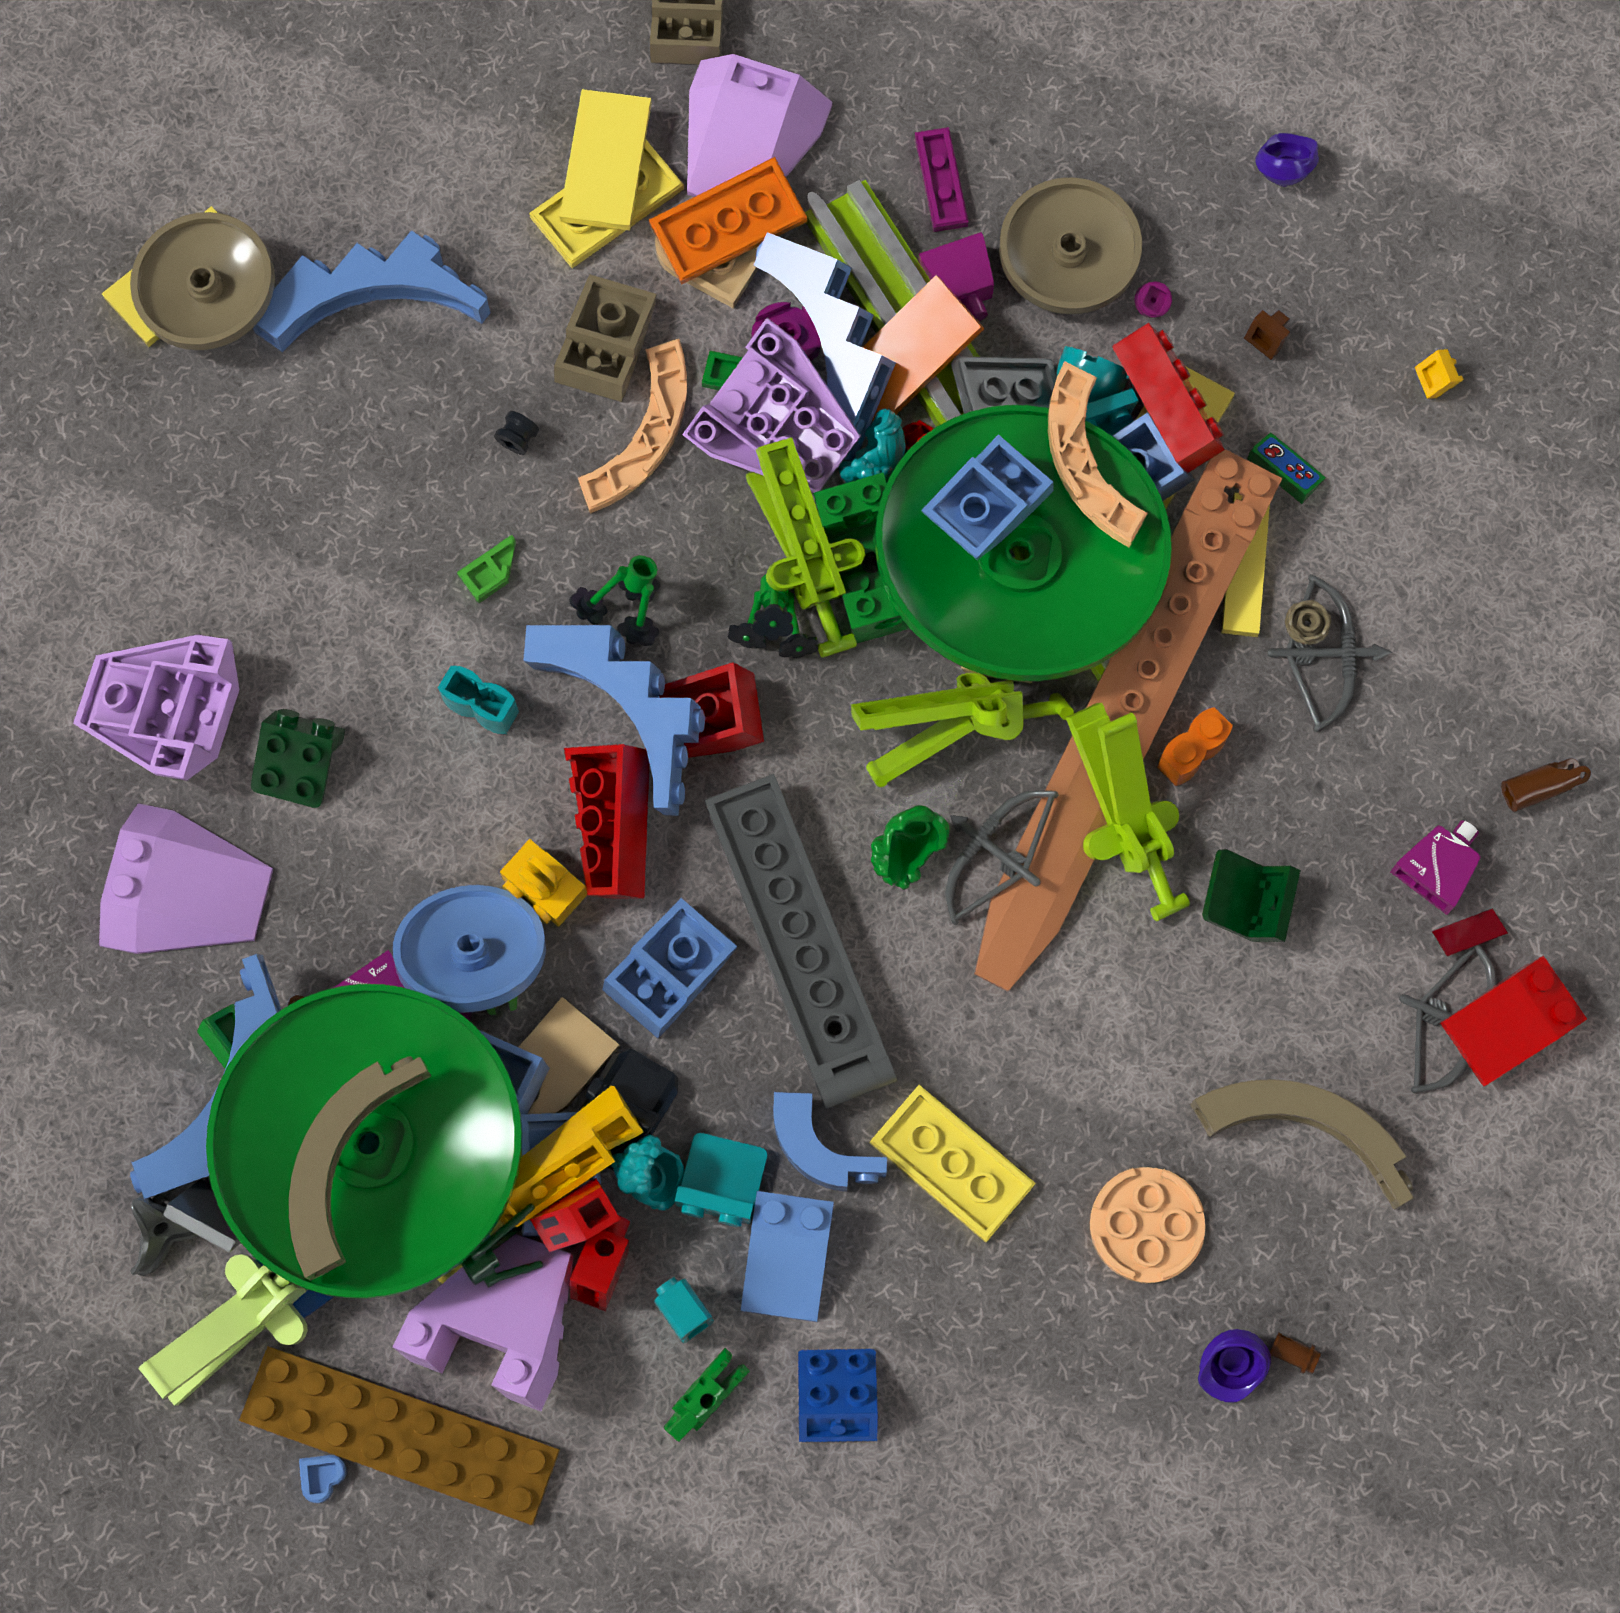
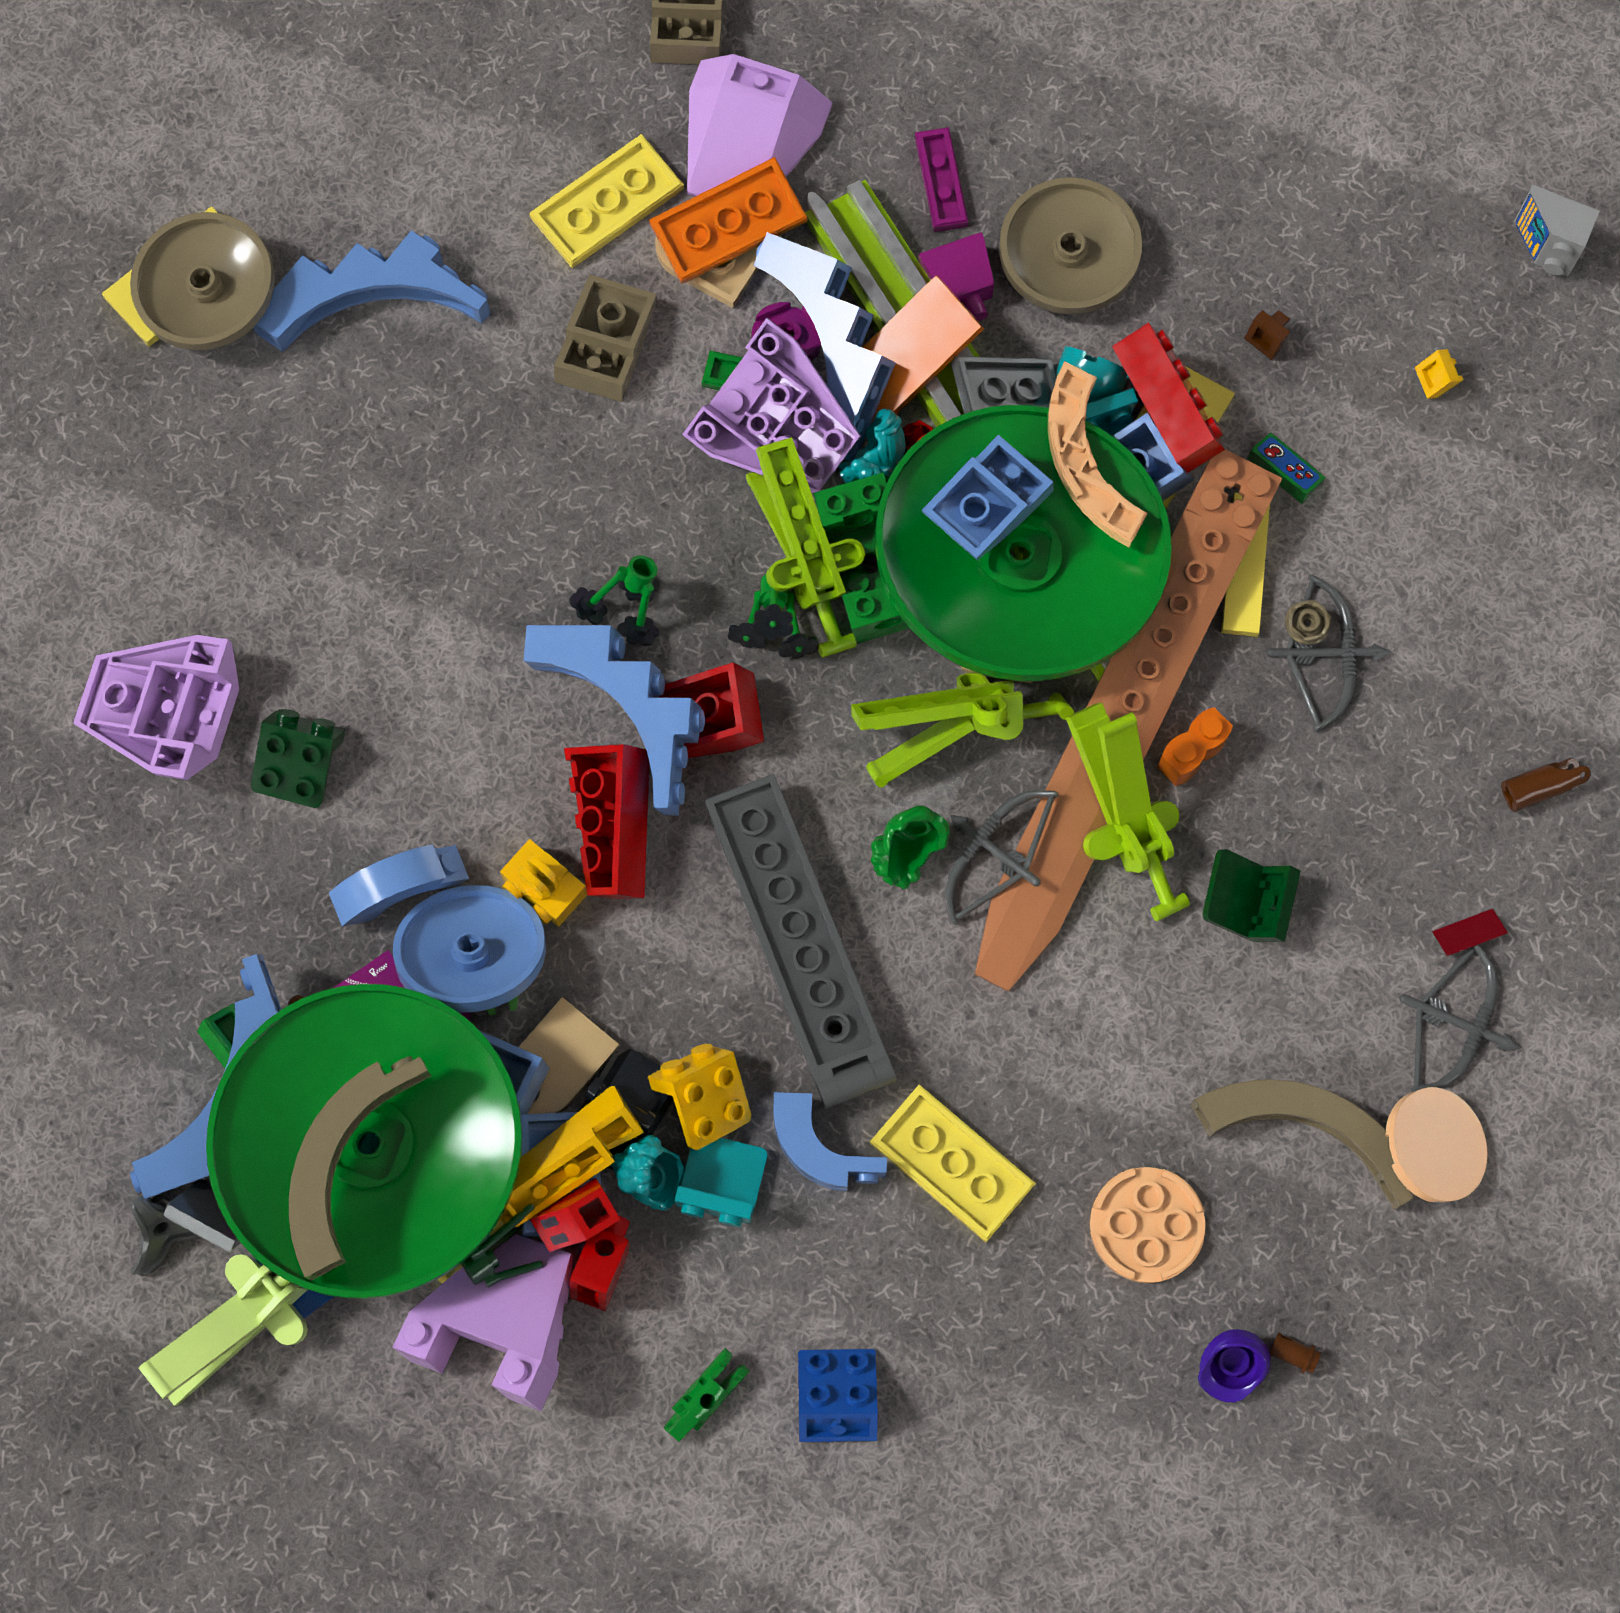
lavender wedge [99,803,273,954] -> none
pearl gold plate [239,1346,560,1526] -> none
medium blue tile [299,1455,347,1503] -> none
teal brick [438,665,519,734] -> none
bright green tile [457,535,516,603] -> none
black wheel [494,411,539,455] -> none
light yellow tile [559,89,652,231] -> none
light nougat tile [578,339,687,513] -> none
medium blue slope [602,898,737,1038] -> none
teal brick [654,1277,714,1344] -> none
medium blue slope [741,1191,834,1322] -> none
magenta tile [1134,281,1172,318] -> none
dark purple hat [1255,133,1319,187] -> none
magenta torso [1390,820,1481,915] -> none
red slope [1440,955,1587,1087] -> none
none -> medium blue arch [329,844,469,927]
none -> yellow bracket [648,1044,752,1150]
none -> light nougat tile [1385,1087,1488,1202]
none -> light grey slope [1514,184,1600,277]

